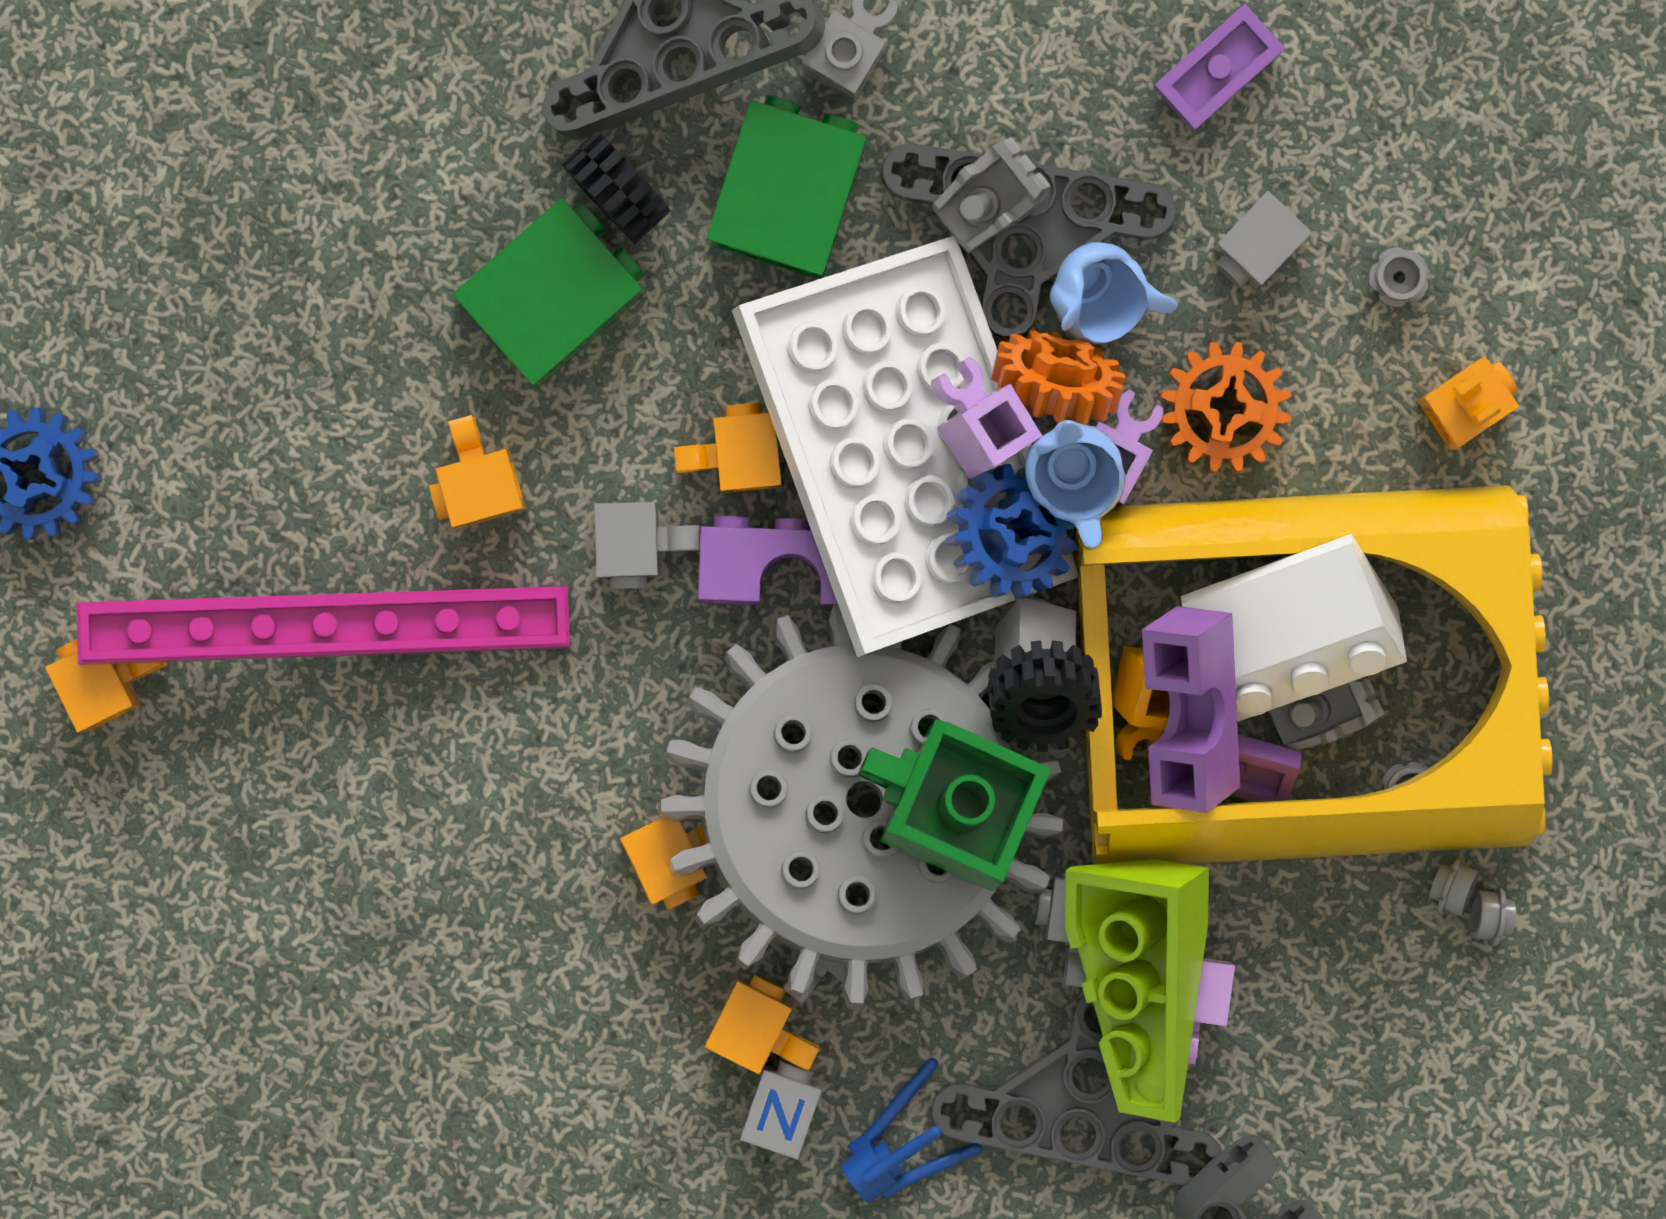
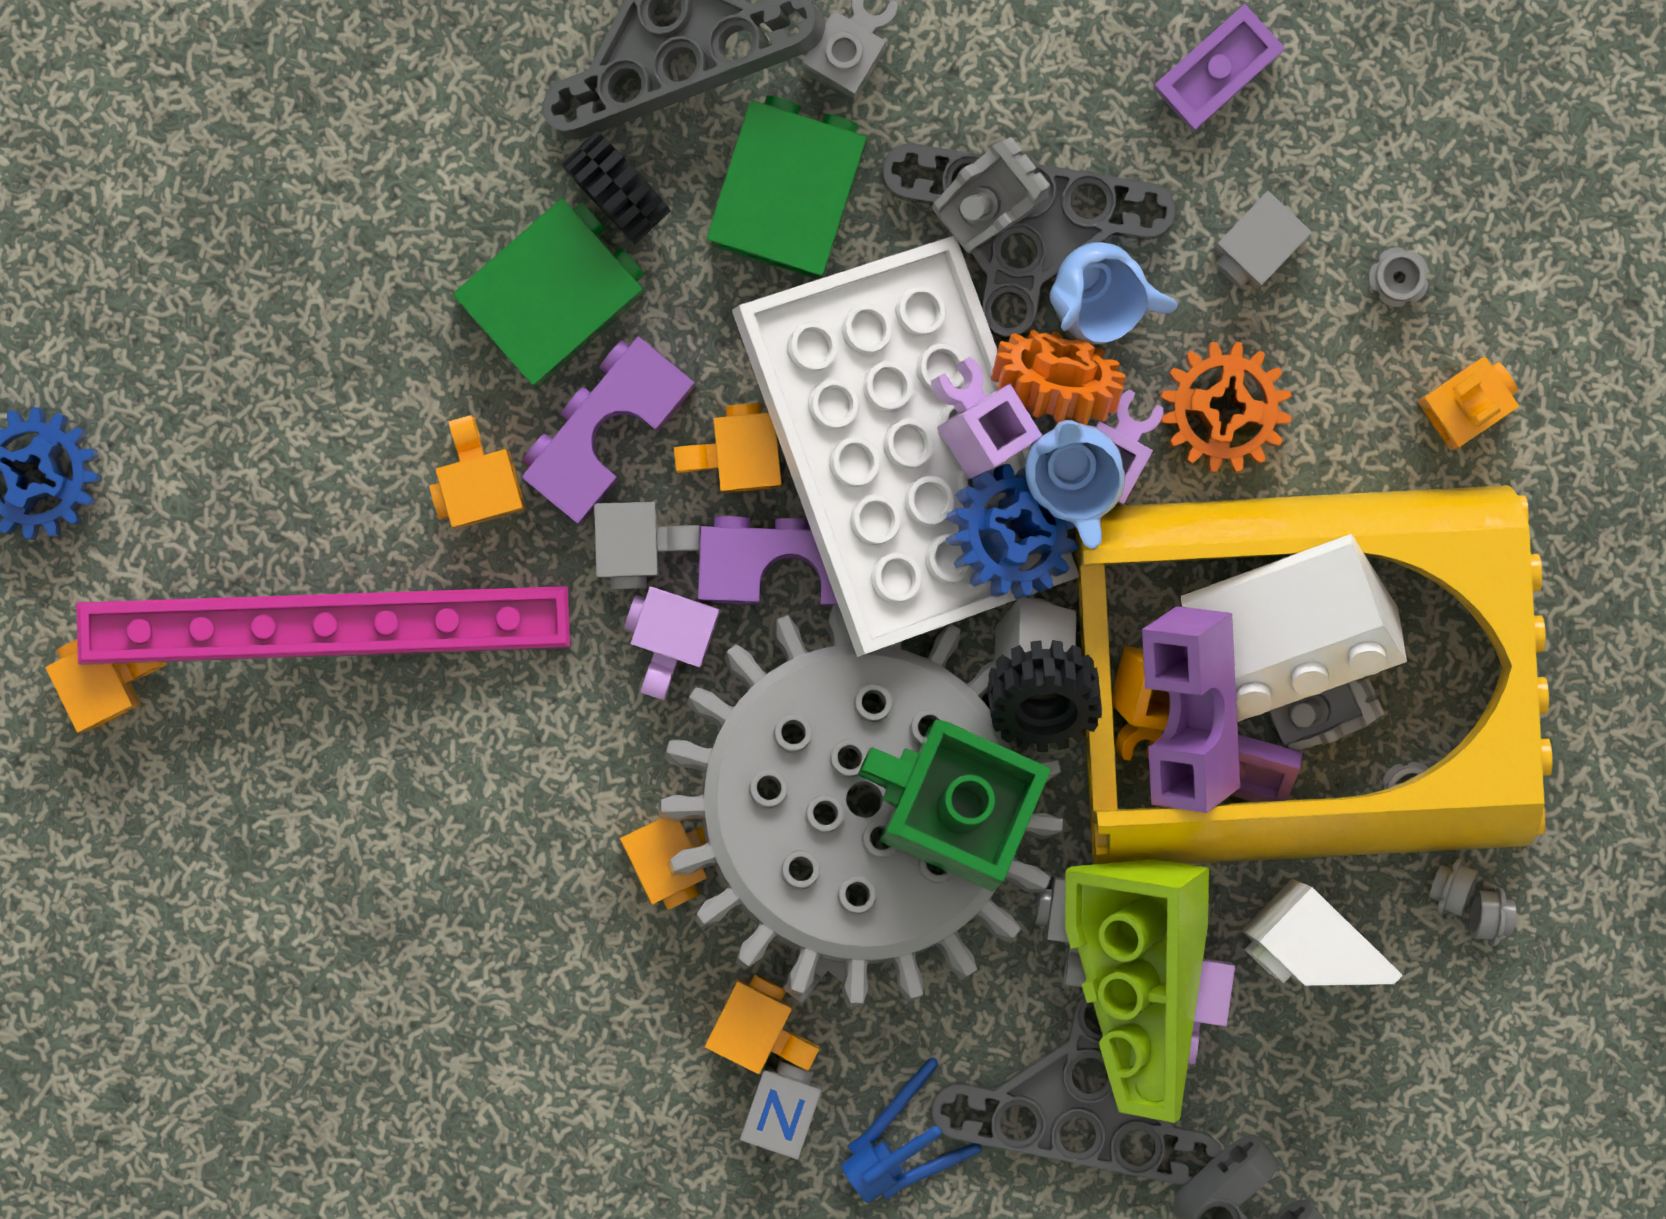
none -> medium lavender arch [522,336,696,526]
none -> lavender brick [624,586,721,700]
none -> white slope [1242,879,1403,986]

